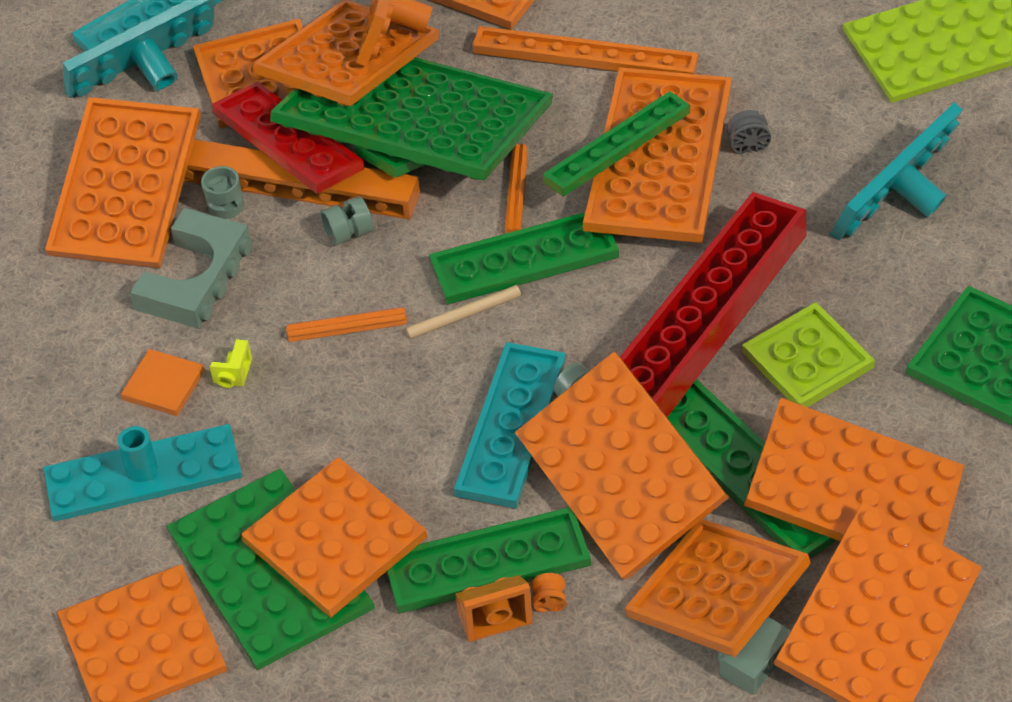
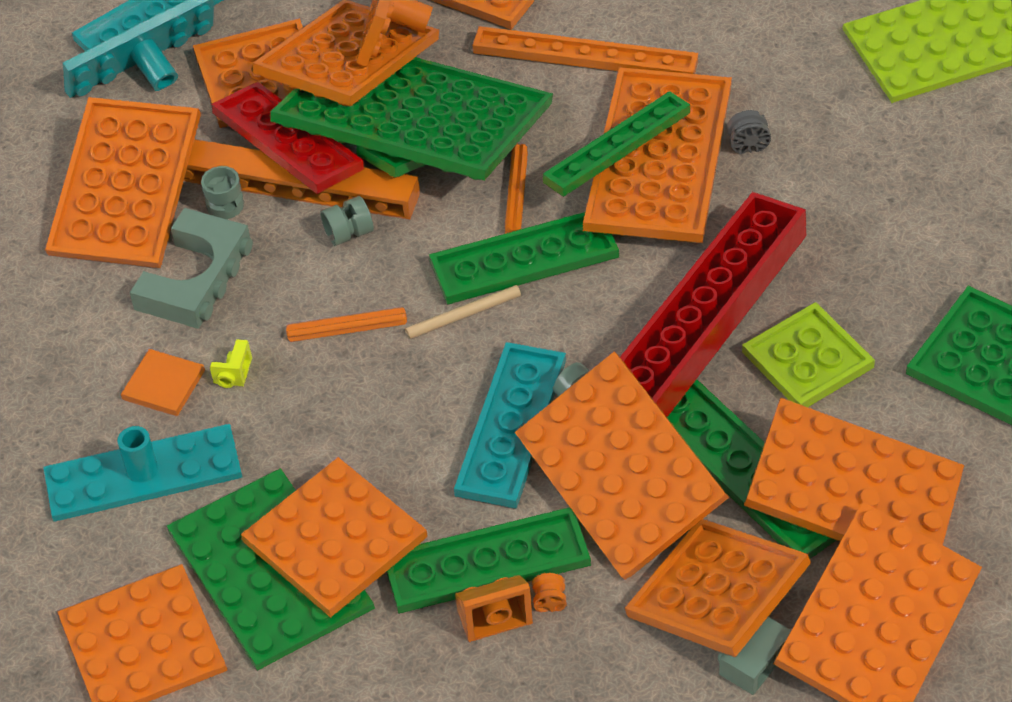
teal plate [829,102,963,241] -> none

